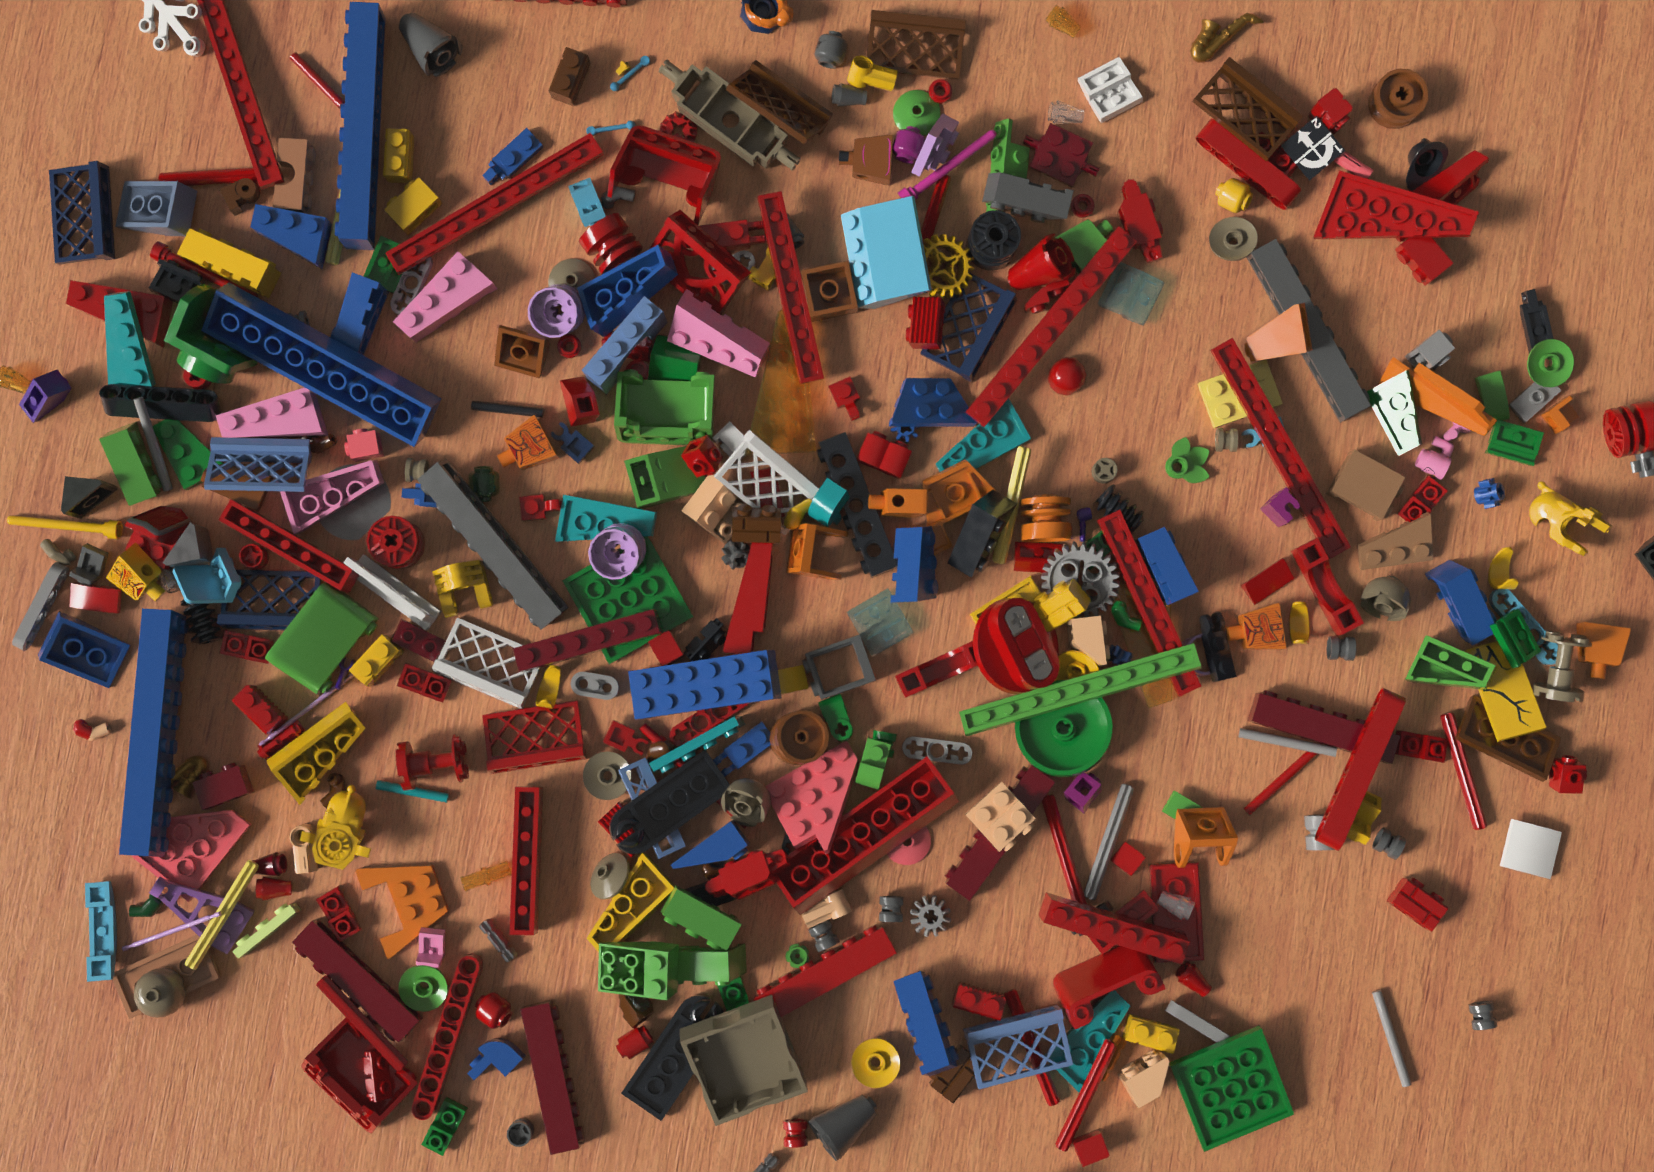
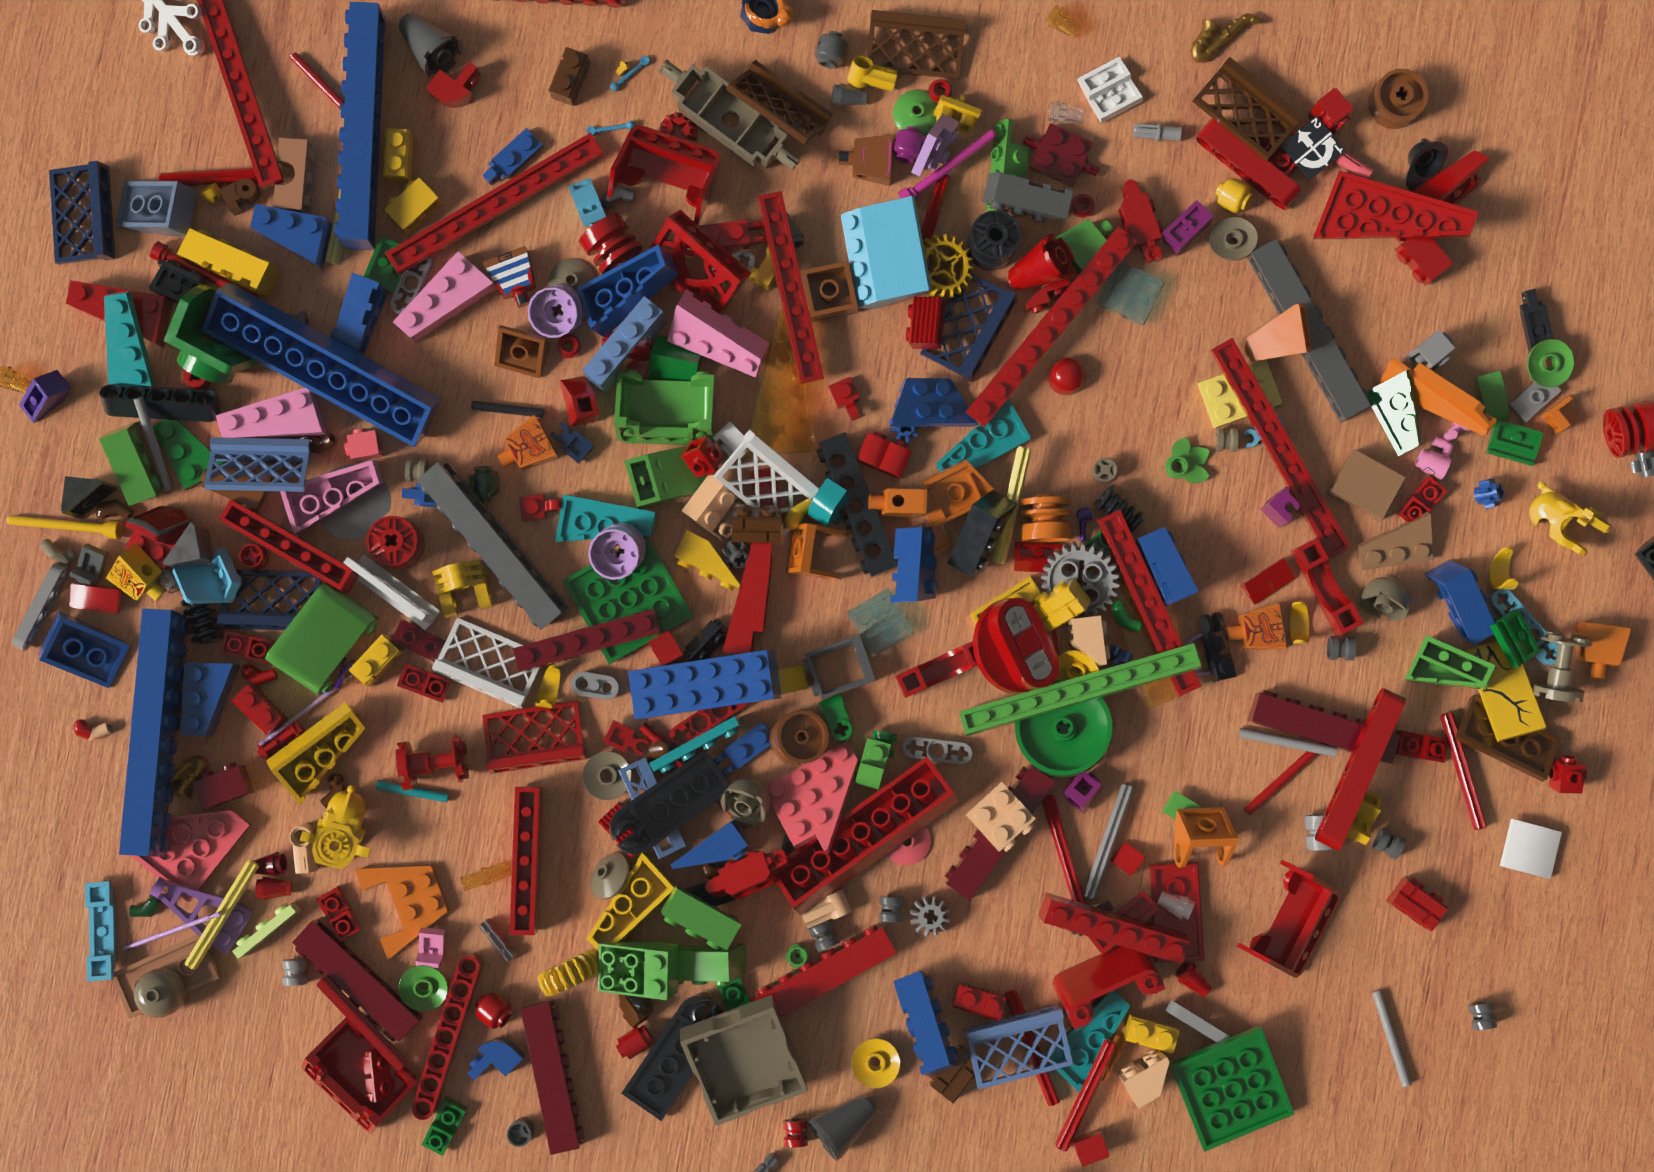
none -> reddish brown arm [96,500,134,520]
none -> blue wedge [181,662,240,736]
none -> yellow hinge [200,183,222,203]
none -> red arm [241,663,278,685]
none -> light grey wheel [282,959,307,986]
none -> red brick [426,62,481,108]
none -> torso [483,246,536,308]
none -> yellow gear [537,949,599,997]
none -> yellow slope [674,530,740,591]
none -> yellow hips [933,94,981,134]
none -> light grey axle [1133,123,1182,142]
none -> magenta hinge [1162,200,1214,256]
none -> red windscreen [1237,860,1341,978]

